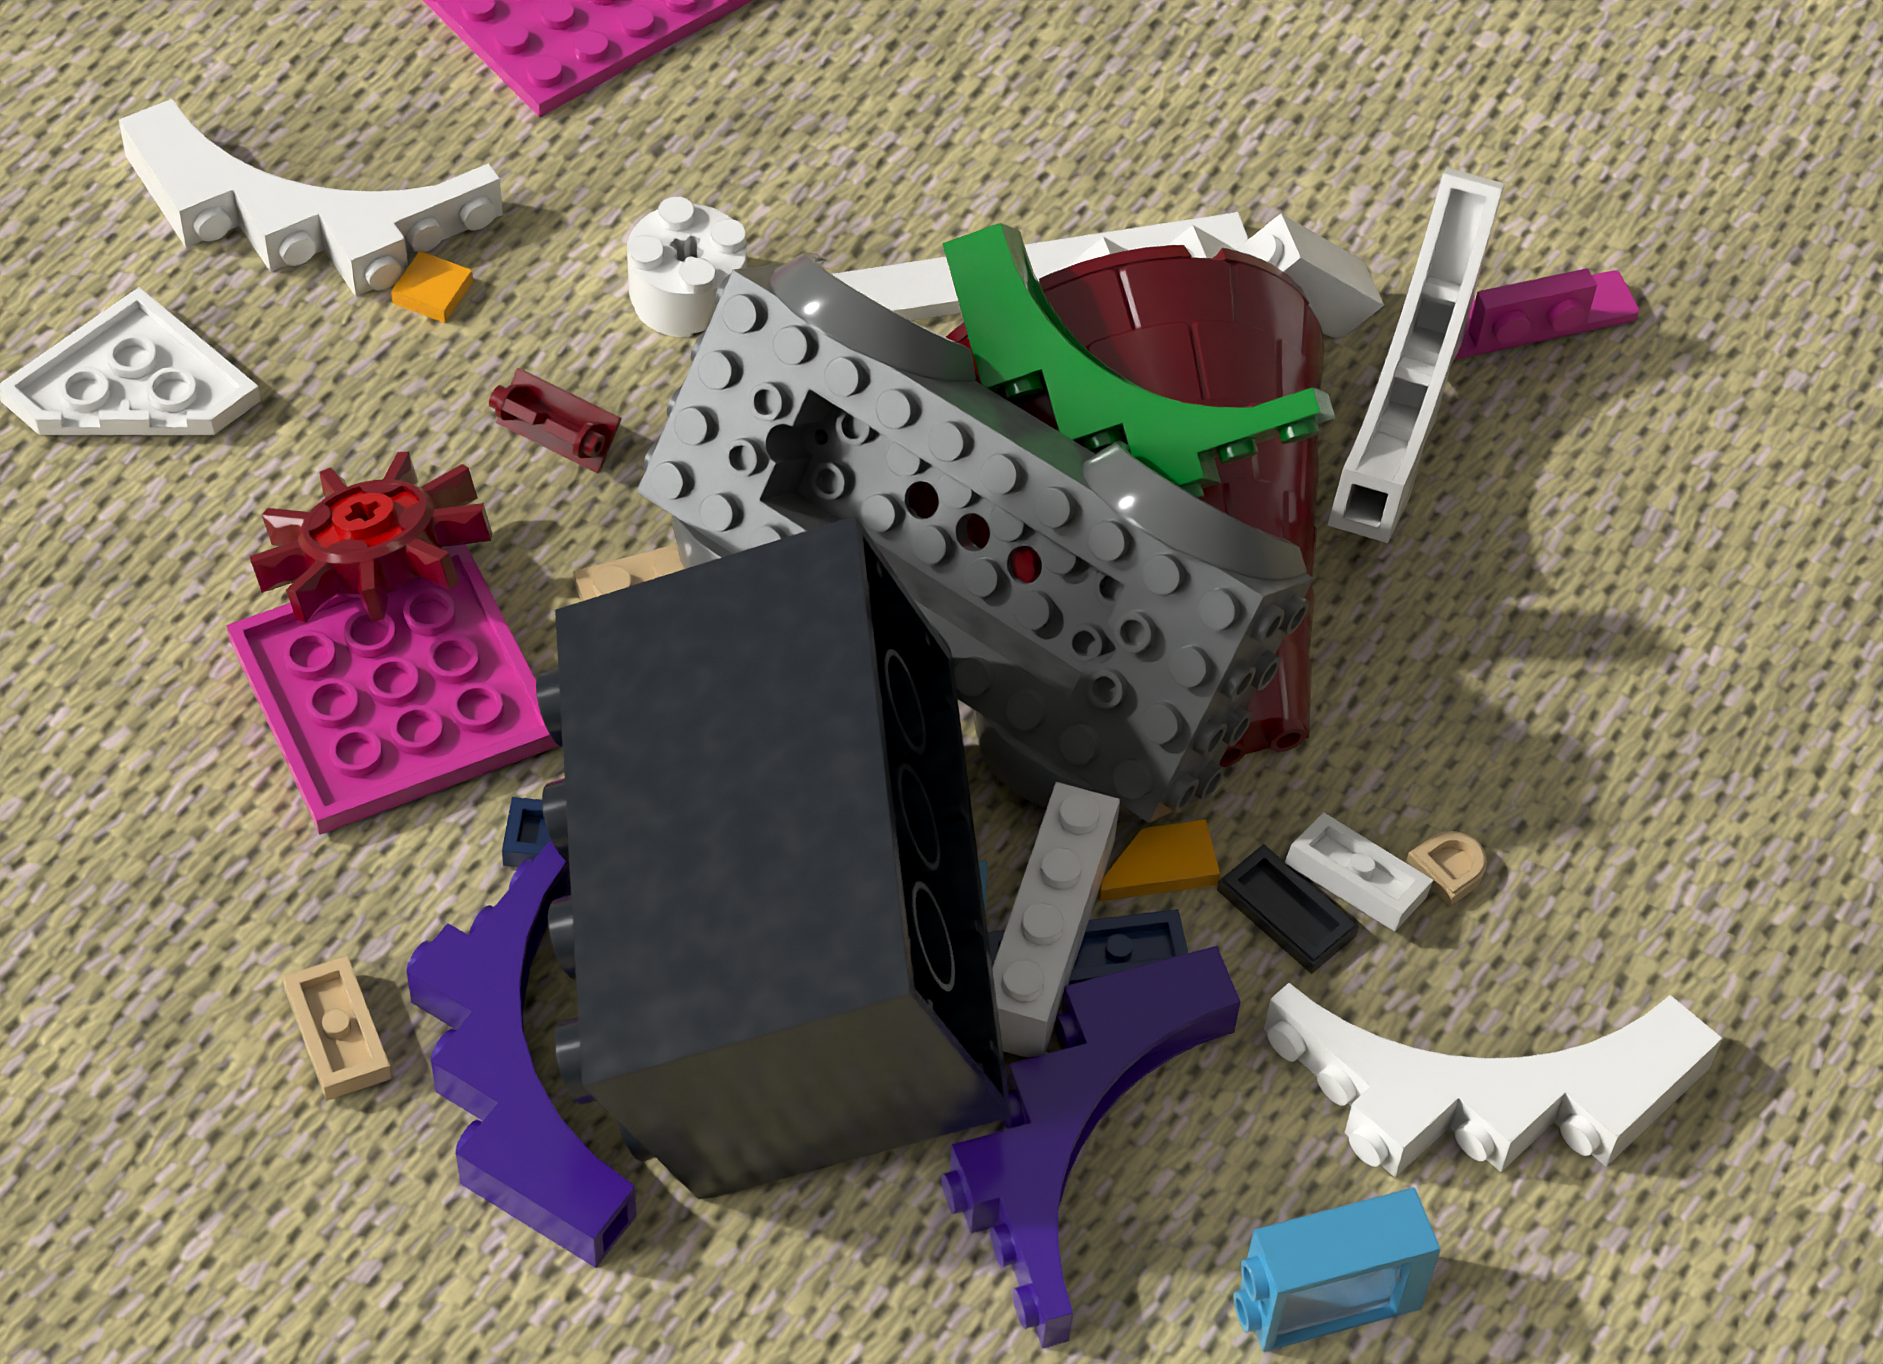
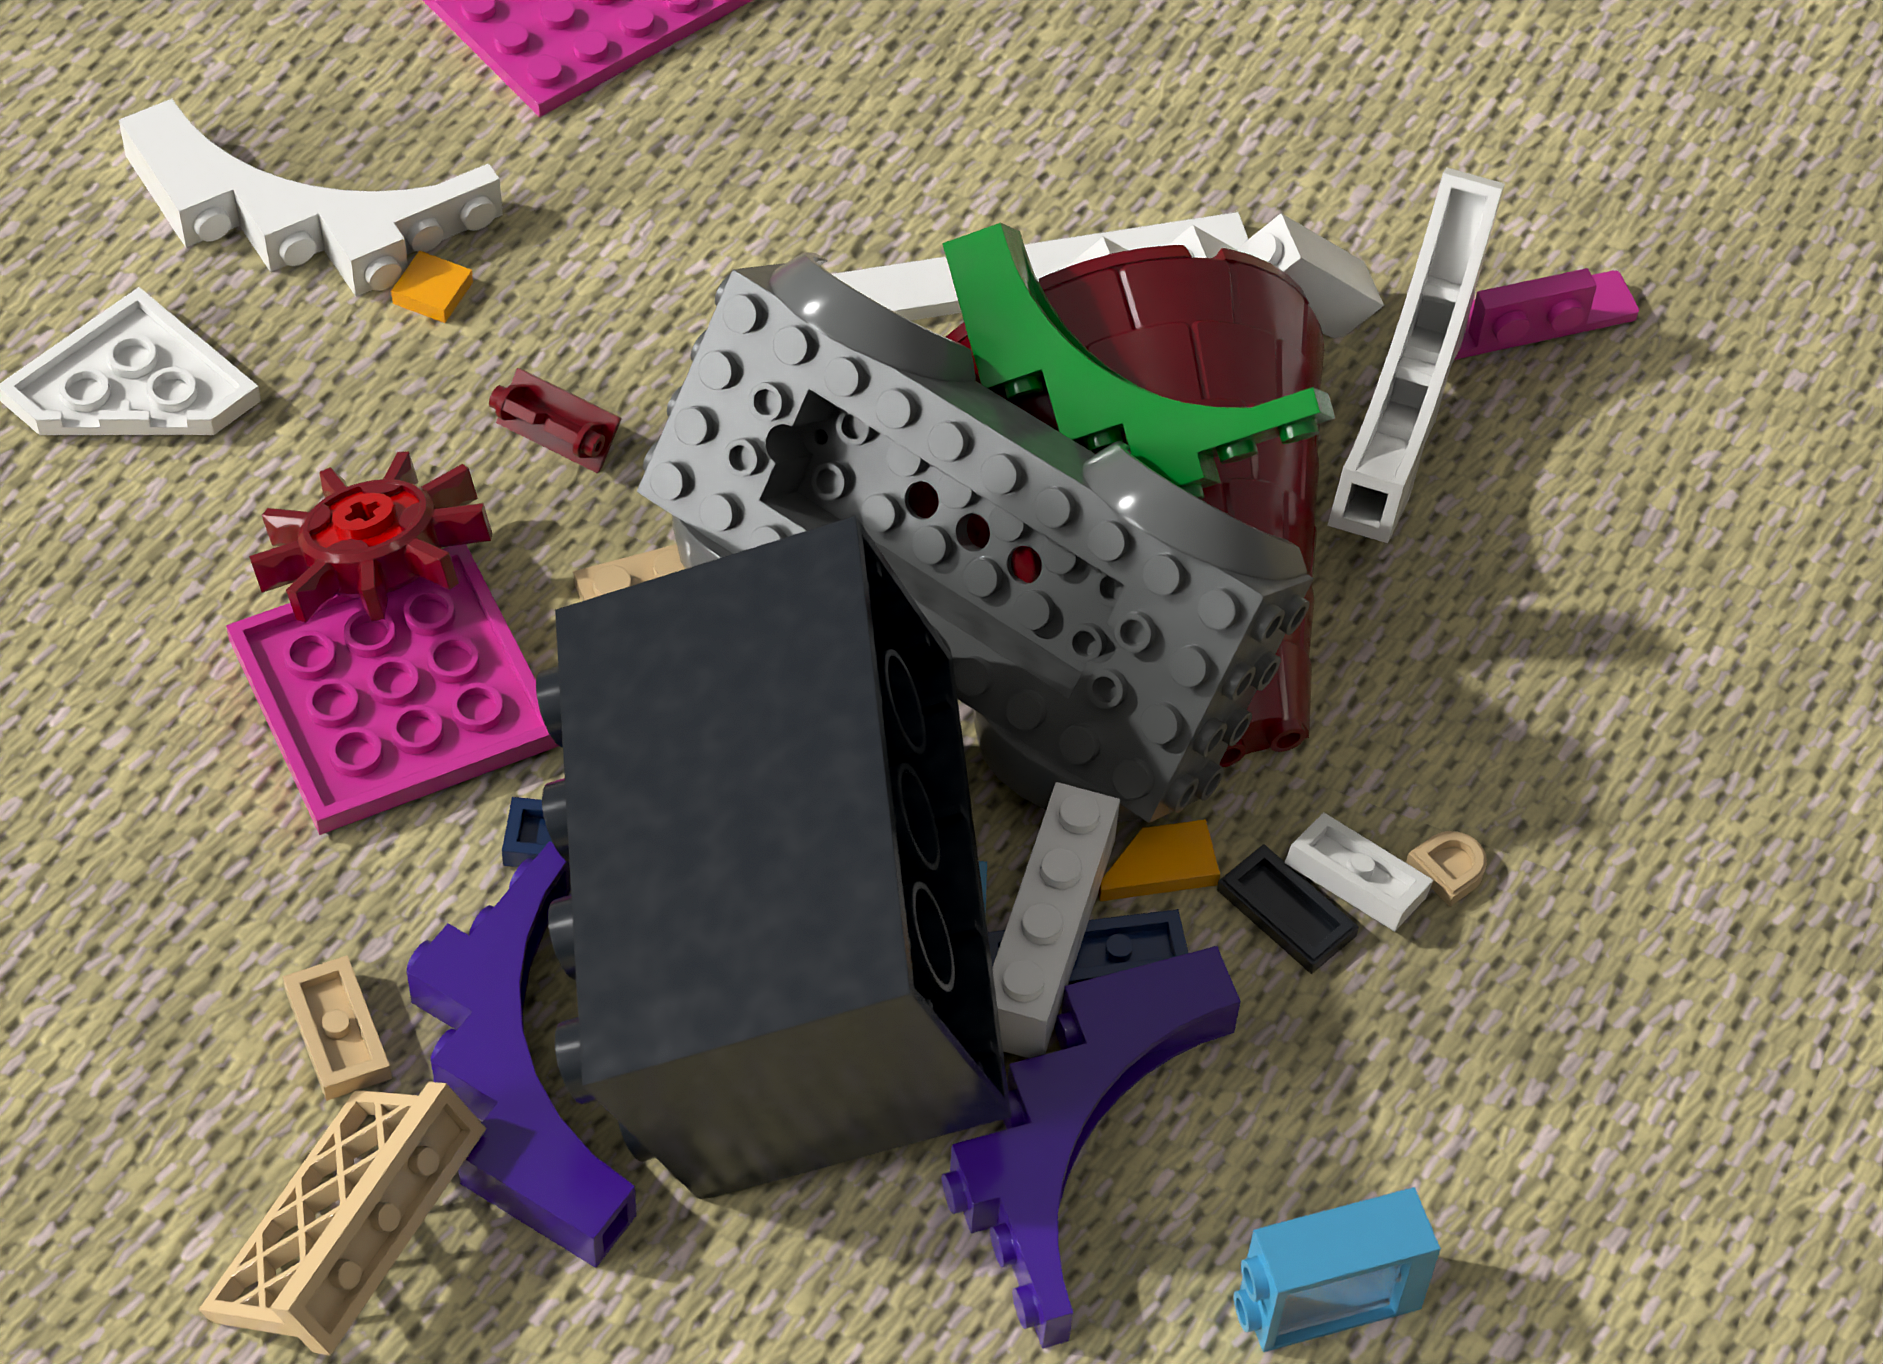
white brick [627,197,747,337] -> none
white arch [1264,983,1722,1177] -> none
none -> tan fence [198,1082,486,1355]

